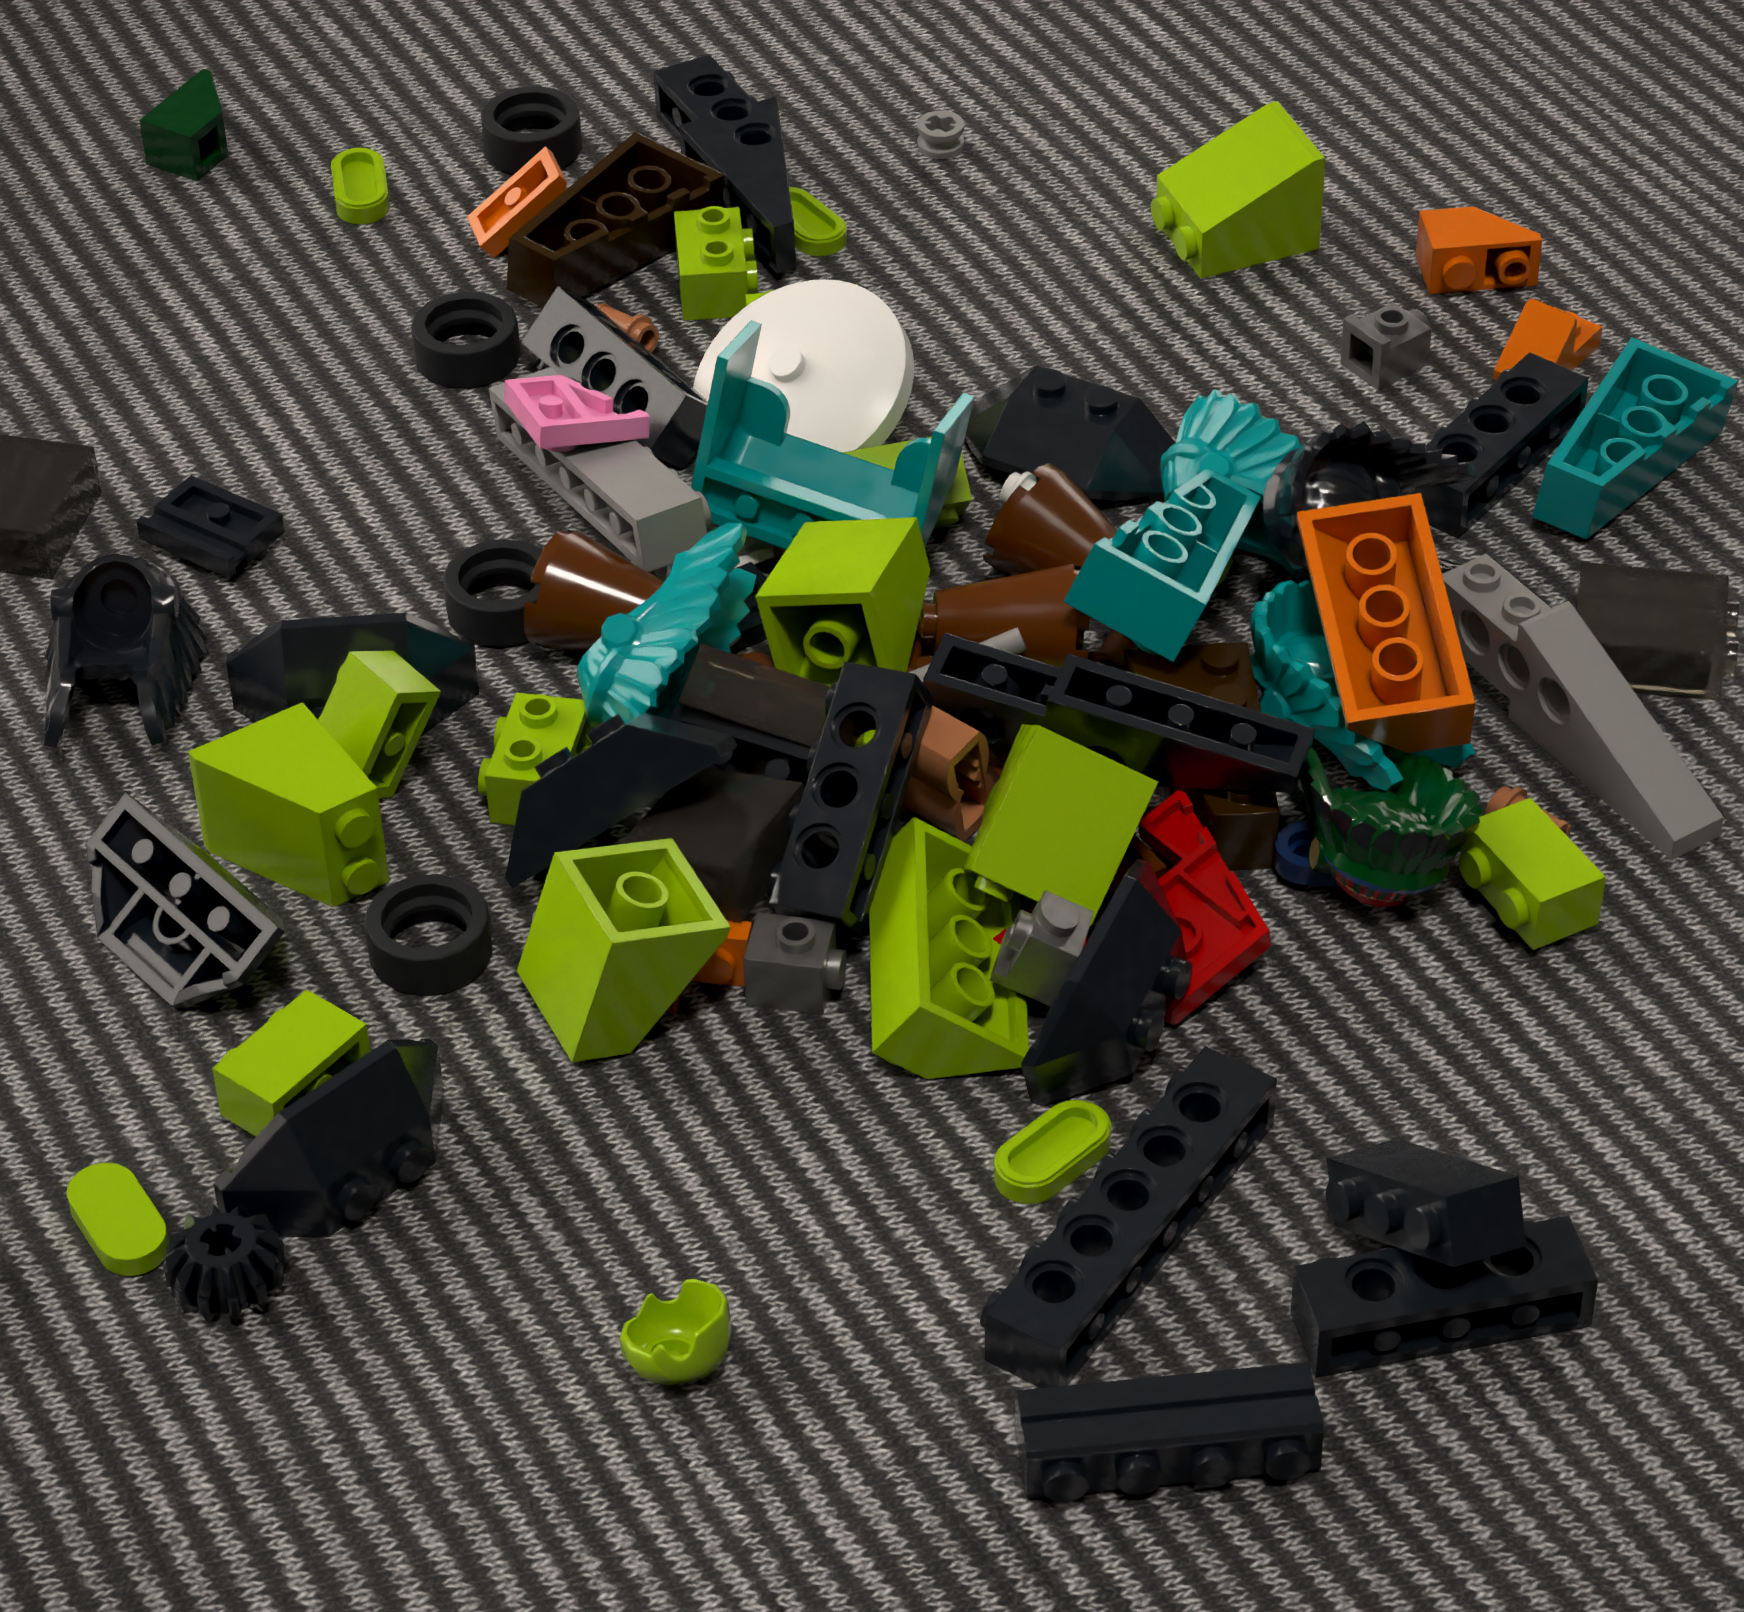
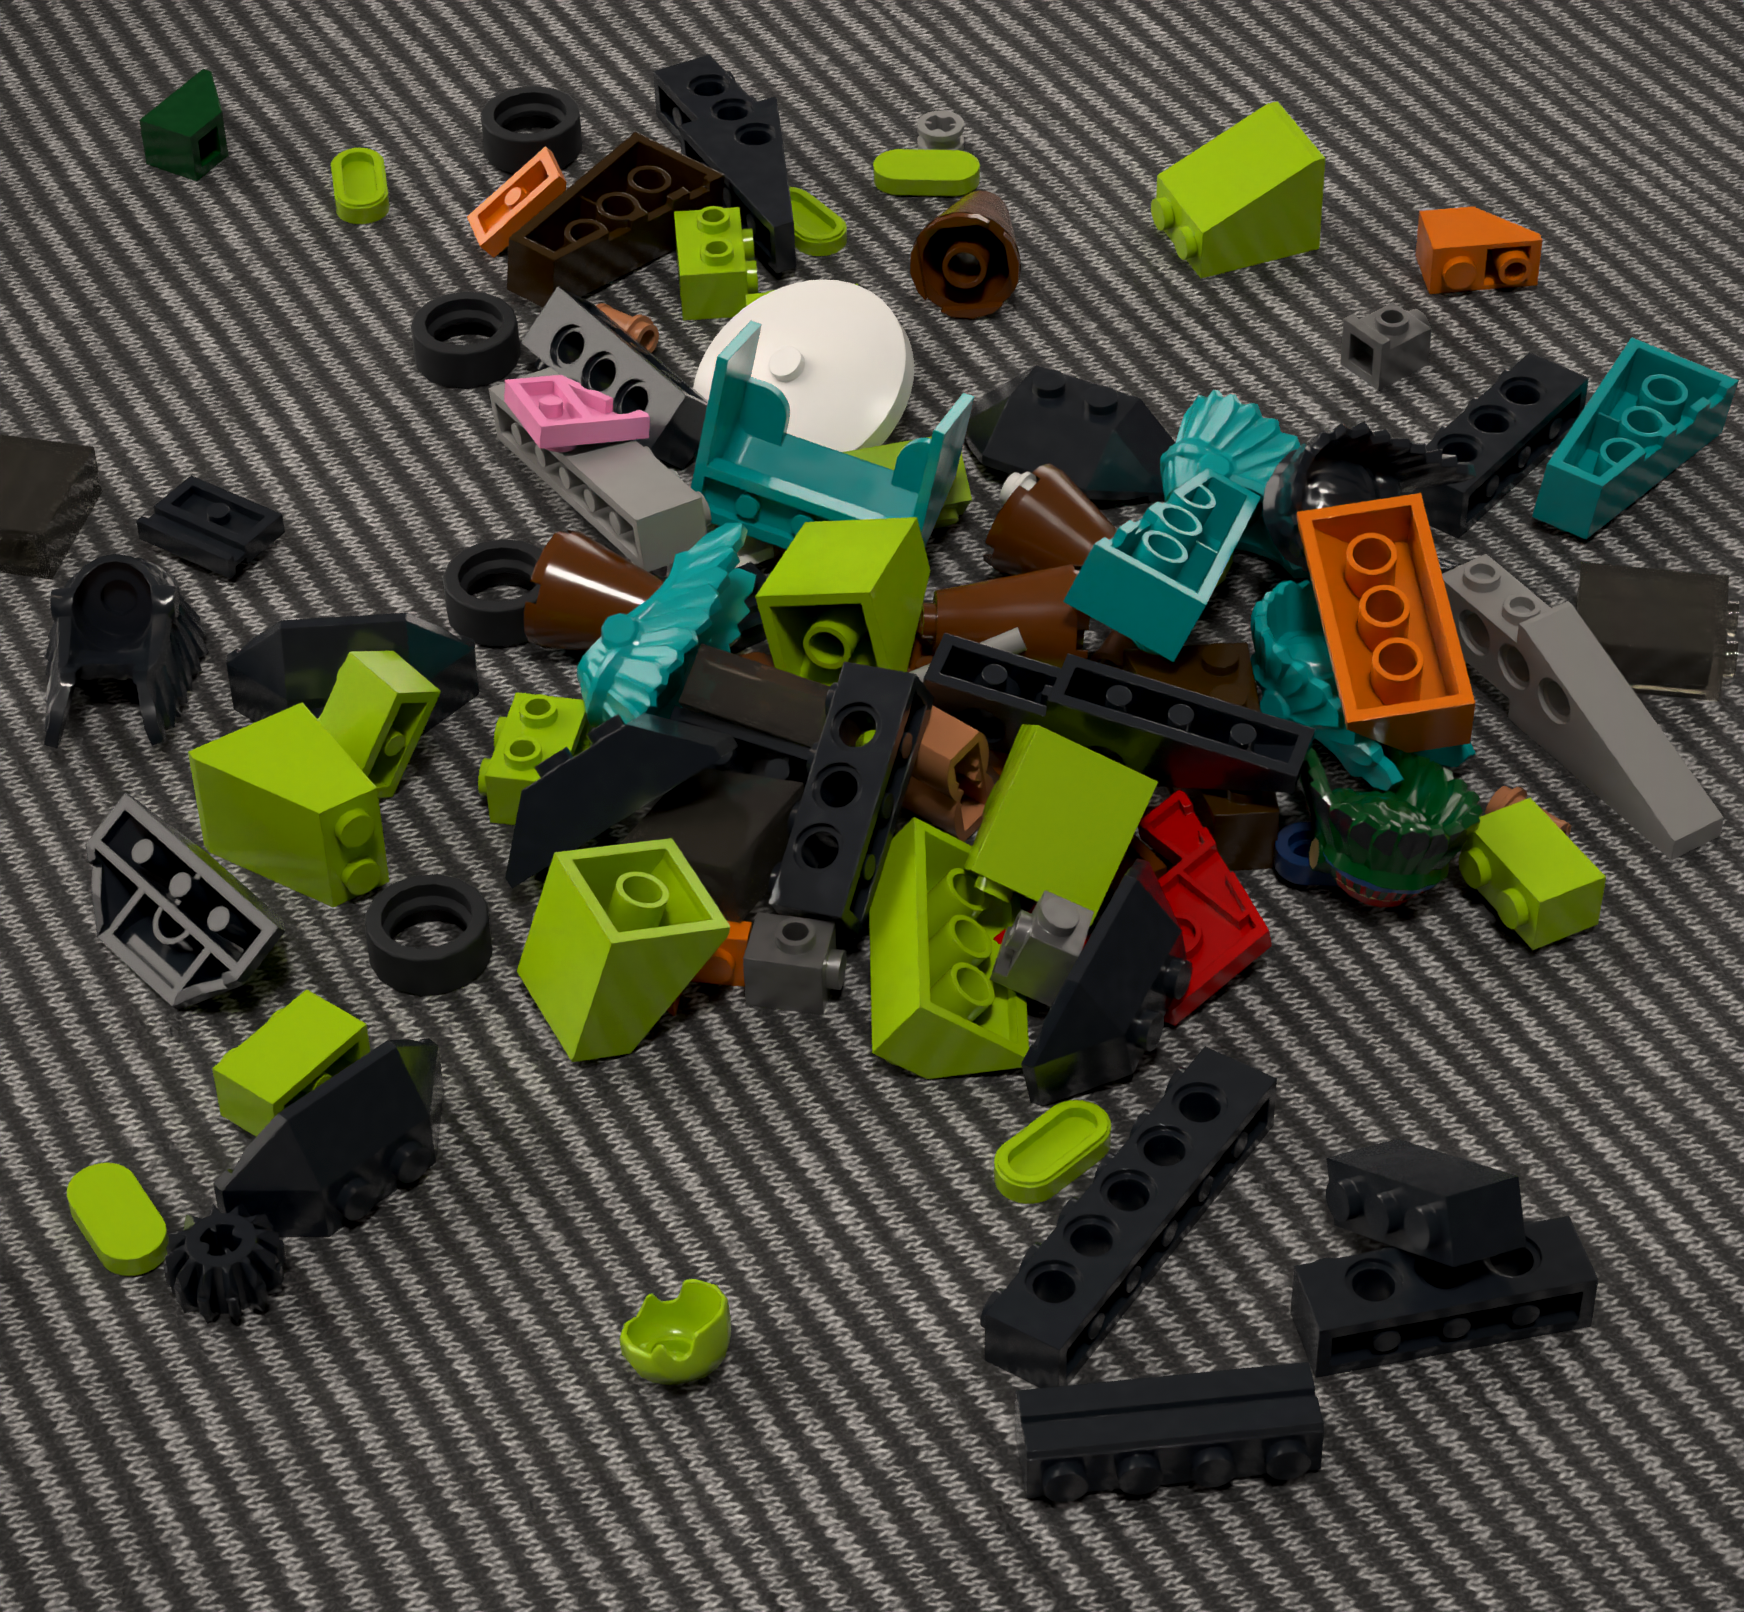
orange slope [1493,299,1602,380] -> none
none -> lime tile [873,149,980,197]
none -> reddish brown cone [910,191,1021,319]

